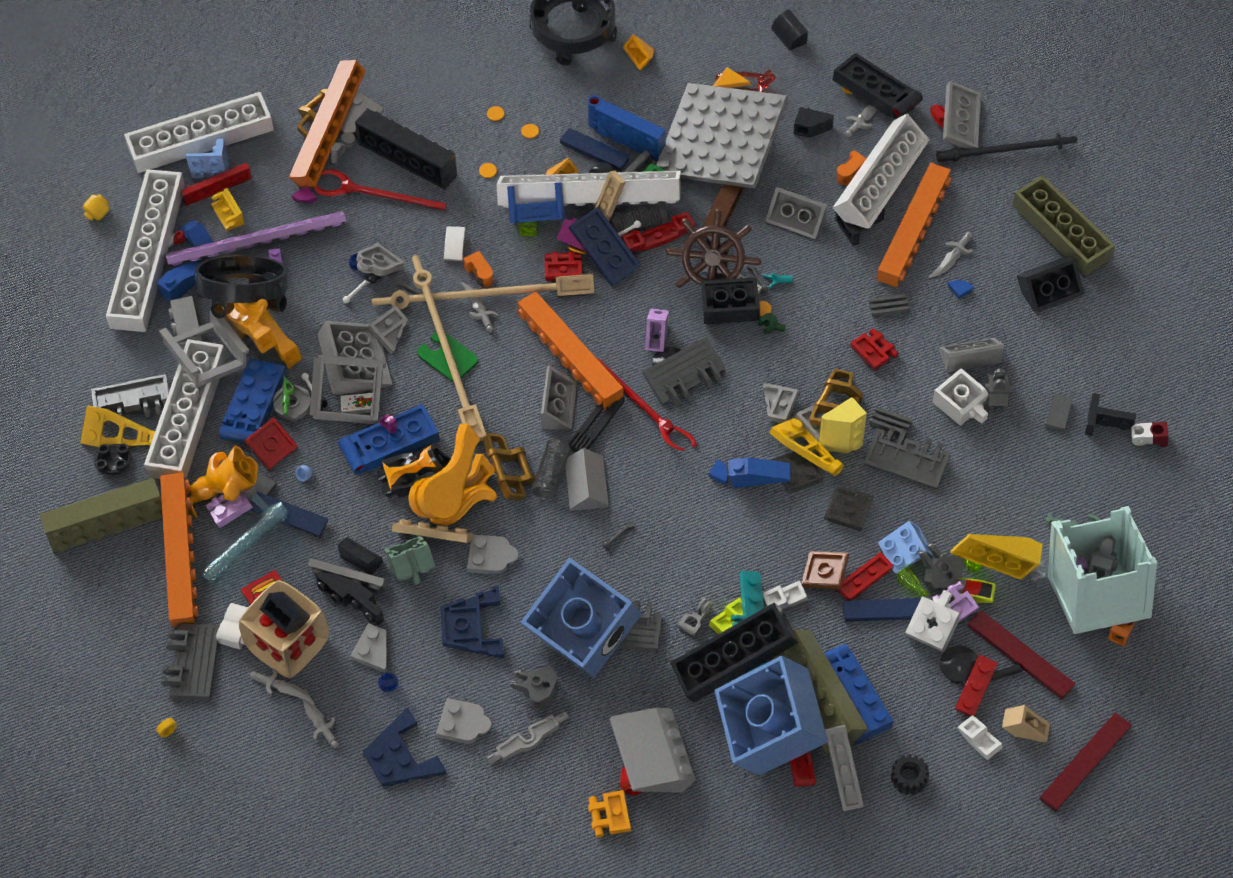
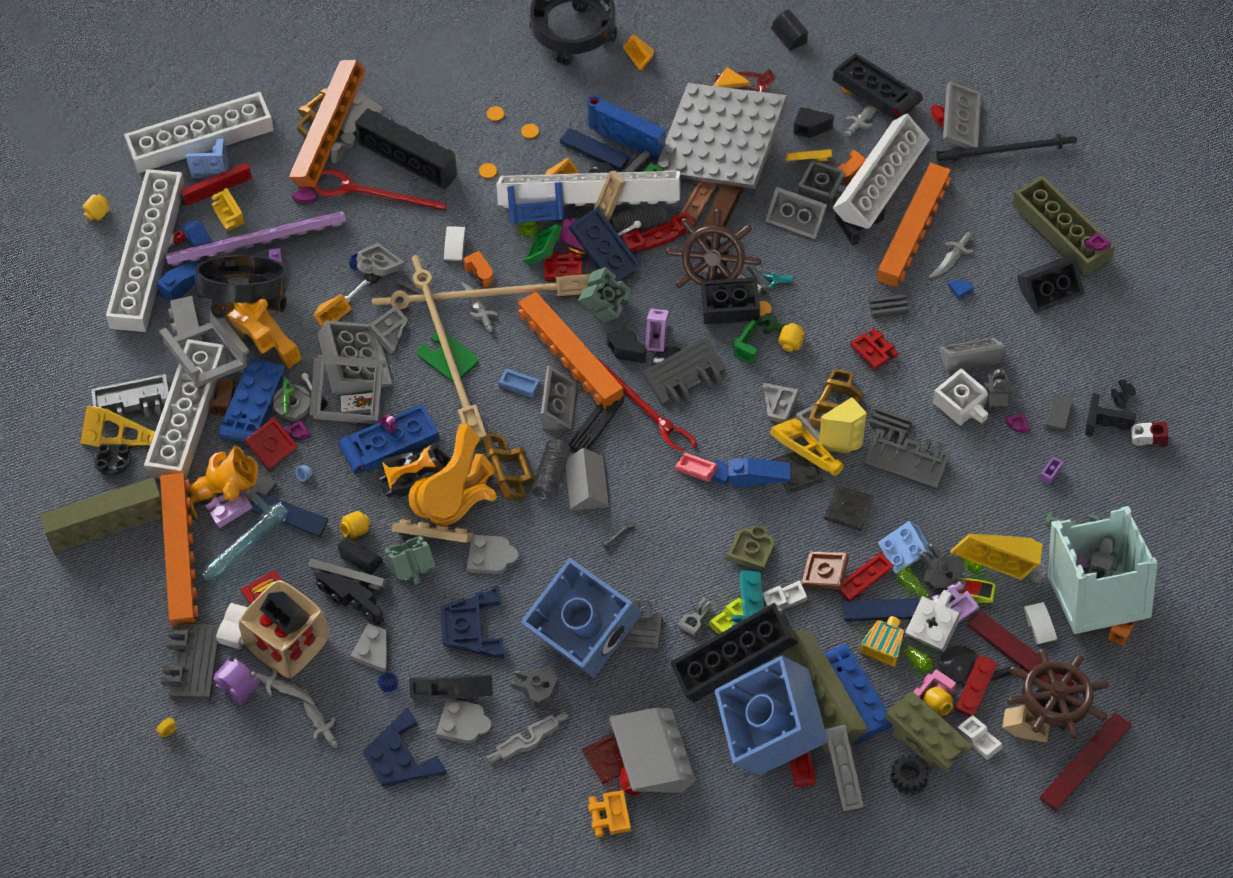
none -> reddish brown leg [210,378,235,416]
none -> medium lavender brick [213,657,261,705]
none -> magenta tile [285,420,311,440]
none -> light orange slope [313,294,352,327]
none -> yellow head [340,511,370,539]
none -> black slope [409,675,493,700]
none -> medium blue tile [498,369,541,398]
none -> green plate [523,224,563,266]
none -> sand green brick [578,267,631,323]
none -> clear red tile [582,733,625,784]
none -> black slope [607,325,647,363]
none -> coral tile [675,453,718,482]
none -> nougat tile [680,181,719,224]
none -> olive plate [726,525,774,572]
none -> green bracket [732,319,757,365]
none -> yellow head [778,323,805,352]
none -> yellow plate [785,149,832,162]
none -> dark grey hinge [798,160,847,210]
none -> yellow torso [860,616,904,667]
none -> olive piece [884,691,973,772]
none -> clear neon green cone [904,646,934,673]
none -> bright pink bracket [914,669,956,699]
none -> yellow head [923,687,953,717]
none -> magenta tile [1005,413,1030,433]
none -> reddish brown brick [1007,648,1109,739]
none -> white slope [1024,602,1057,645]
none -> medium lavender piece [1040,456,1064,485]
none -> magenta tile [1084,232,1111,251]
none -> black piece [1111,380,1136,409]

